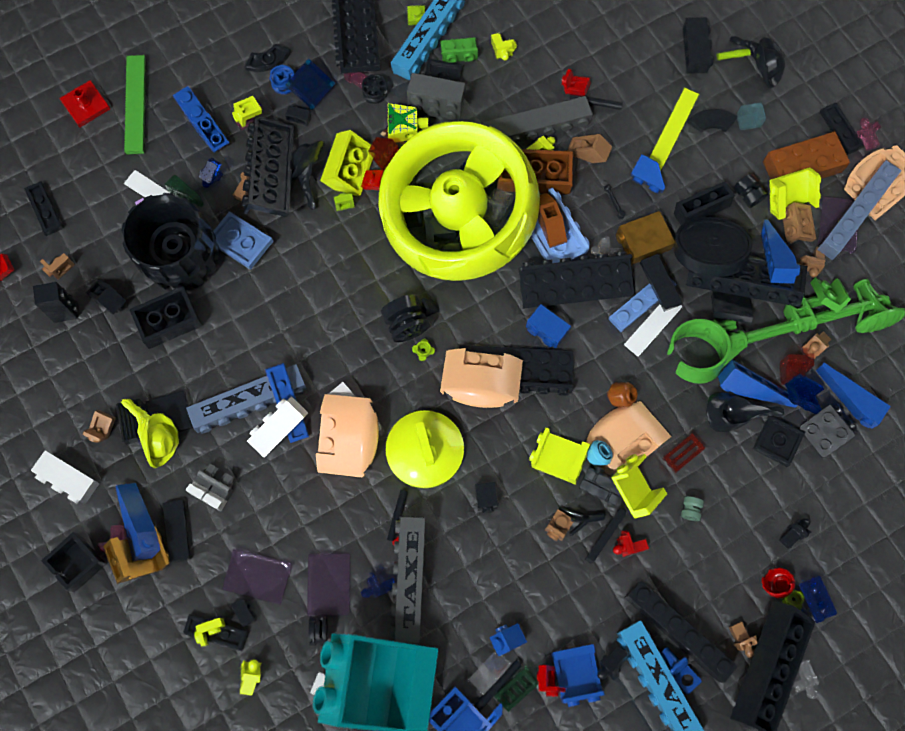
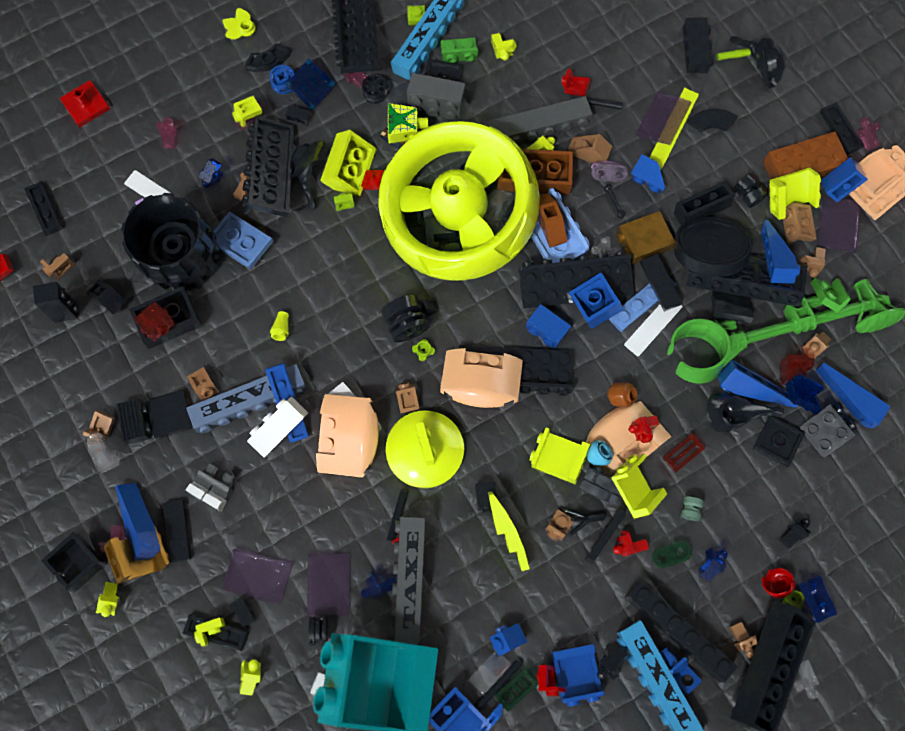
white brick [31,451,99,504] -> none
neon yellow hat [121,399,179,468] -> none
bright green tile [125,55,146,154] -> none
clear green slope [165,175,204,207] -> none
blue slope [173,86,229,153] -> none
clear red brick [368,137,400,170] -> none
clear light blue panel [736,103,766,130] -> none
sand blue brick [817,160,902,260] -> none
none -> clear leg [87,433,120,473]
none -> neon yellow piece [96,582,119,617]
none -> clear red head [134,302,175,342]
none -> clear pink piece [156,117,177,149]
none -> medium nougat bracket [187,367,219,401]
none -> neon yellow plate [222,8,256,39]
none -> neon yellow cone [270,311,289,341]
none -> medium nougat bracket [394,382,419,413]
none -> neon yellow slope [488,491,529,571]
none -> blue slope [569,273,624,329]
none -> clear purple plate [591,161,628,182]
none -> red piece [628,415,660,443]
none -> clear purple piece [636,91,691,145]
none -> clear green plate [651,542,692,569]
none -> clear blue piece [699,548,728,582]
none -> blue brick [821,157,868,202]

